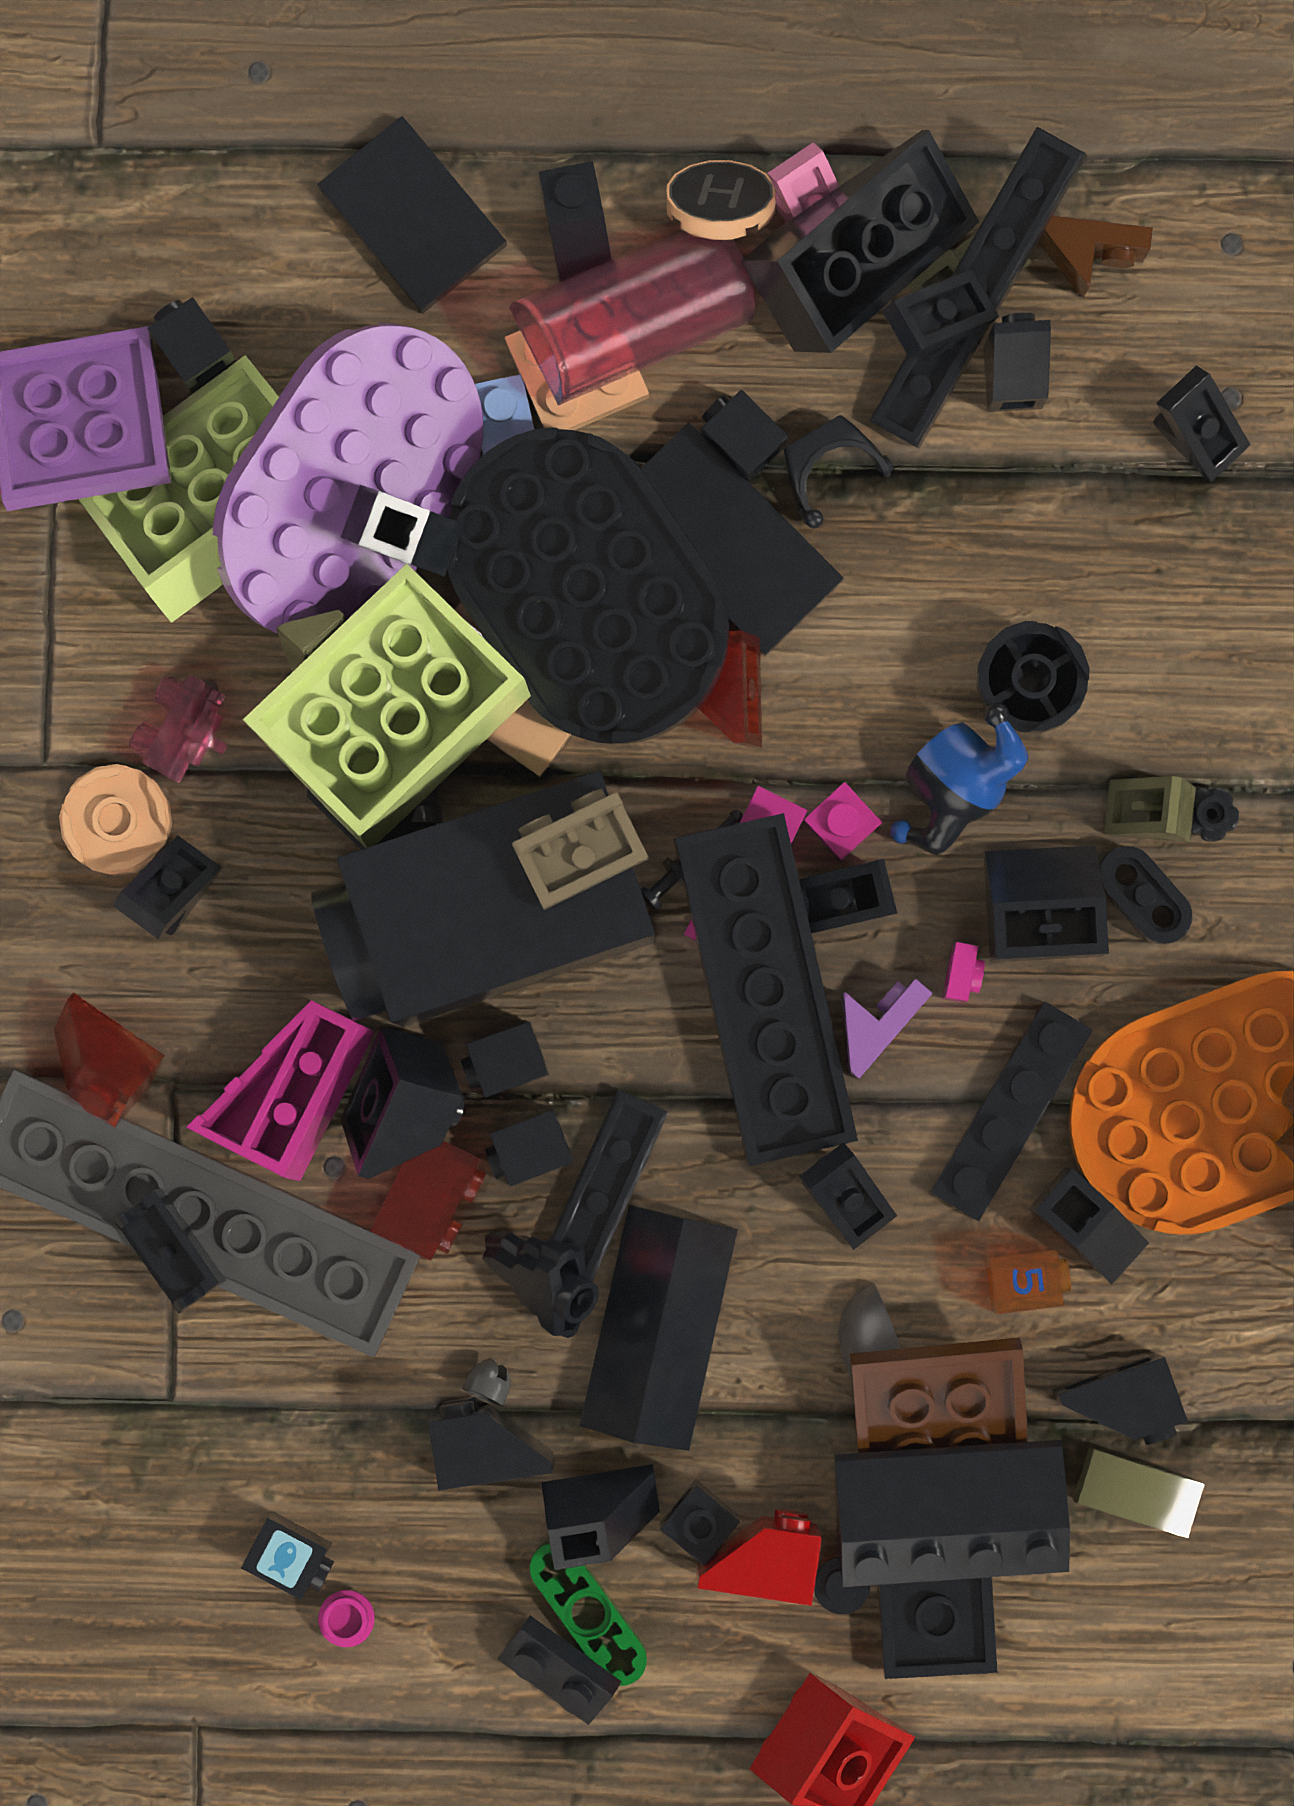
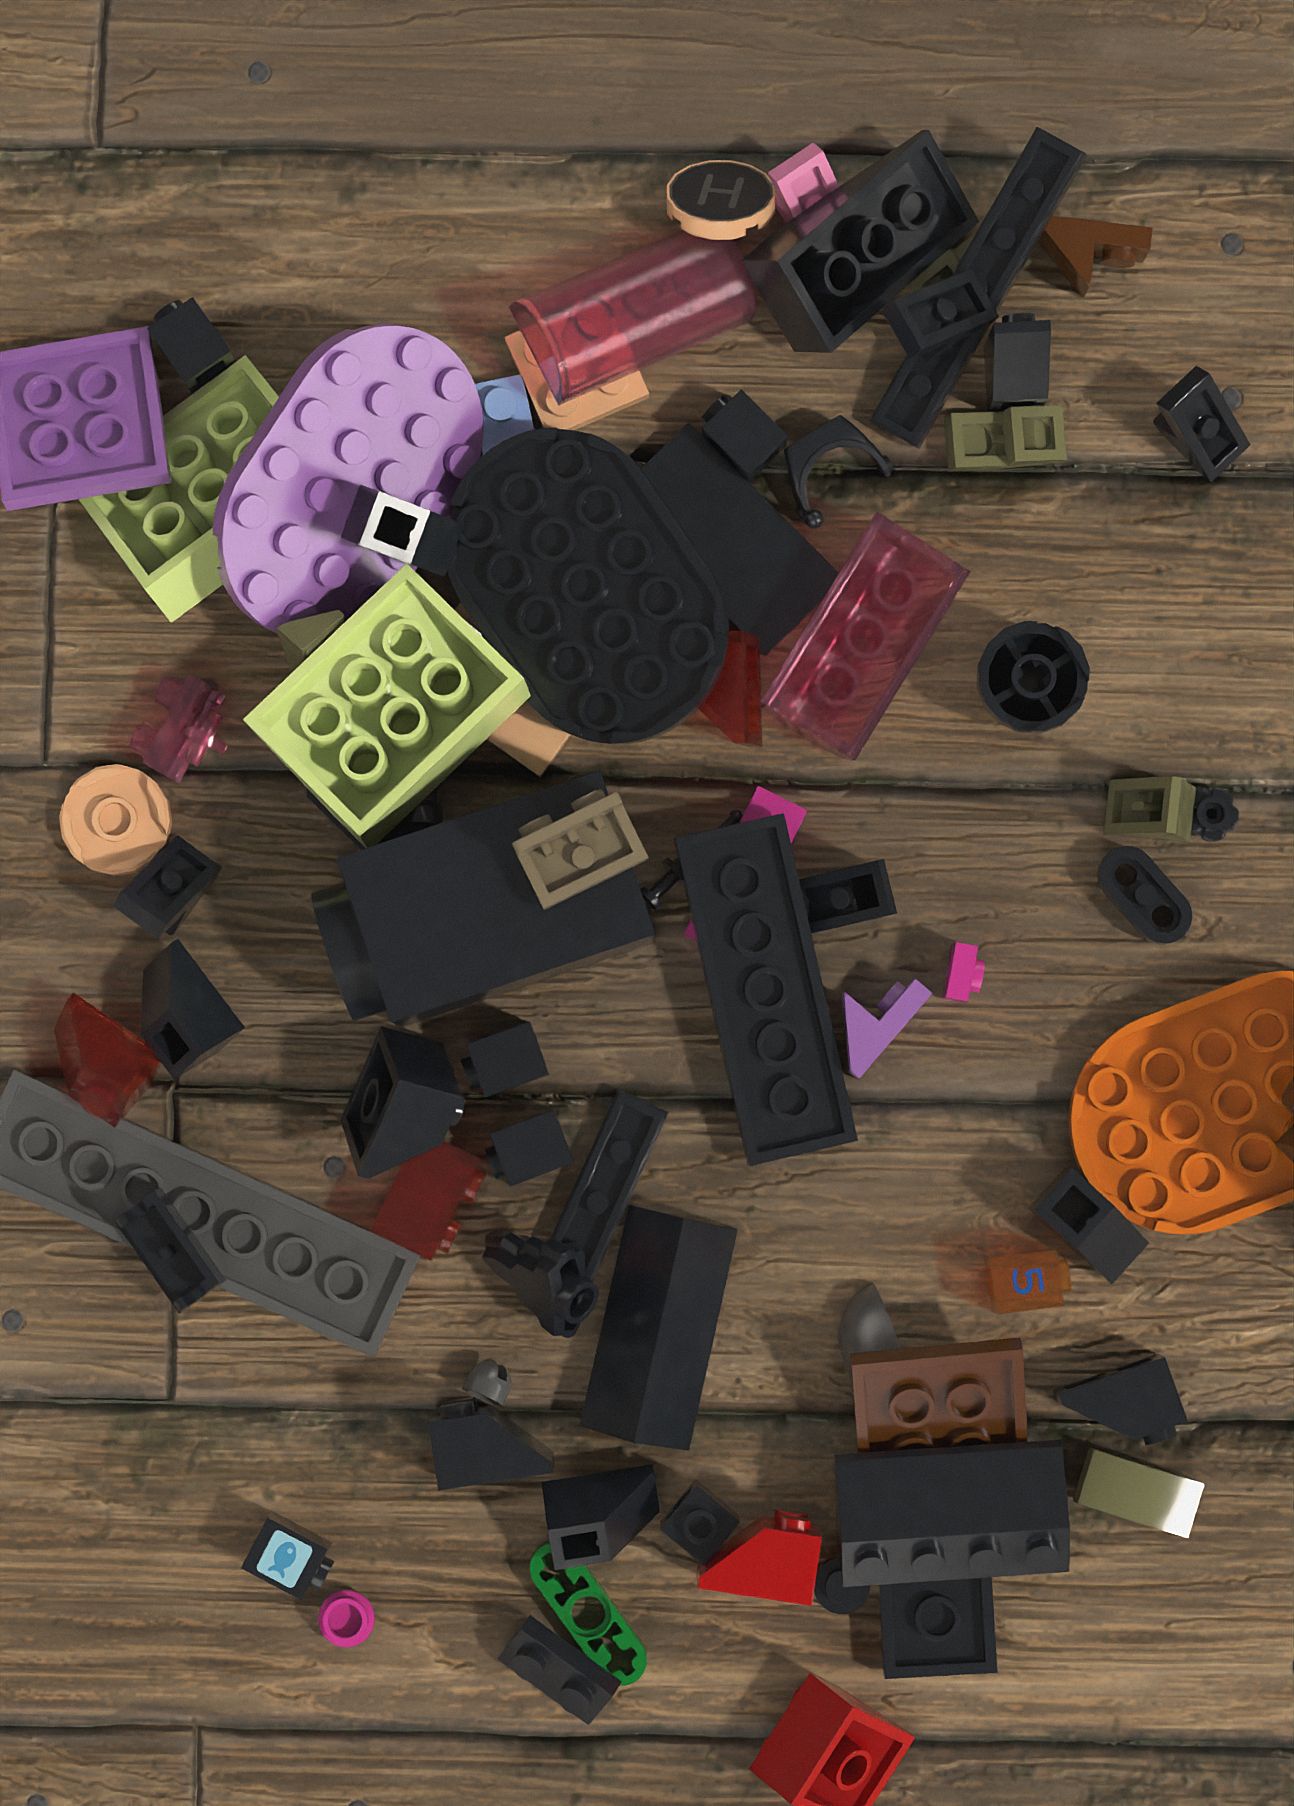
dark pink wedge [186,1000,375,1181] -> none
black tile [317,116,507,314] -> none
black slope [539,161,616,295] -> none
black slope [799,1142,897,1250] -> none
dark pink plate [803,782,882,862] -> none
blue piece [890,703,1029,855] -> none
black plate [929,1001,1093,1221] -> none
black slope [984,845,1109,962] -> none
none -> black slope [141,939,245,1079]
none -> clear pink brick [759,512,971,761]
none -> olive slope [944,405,1067,472]

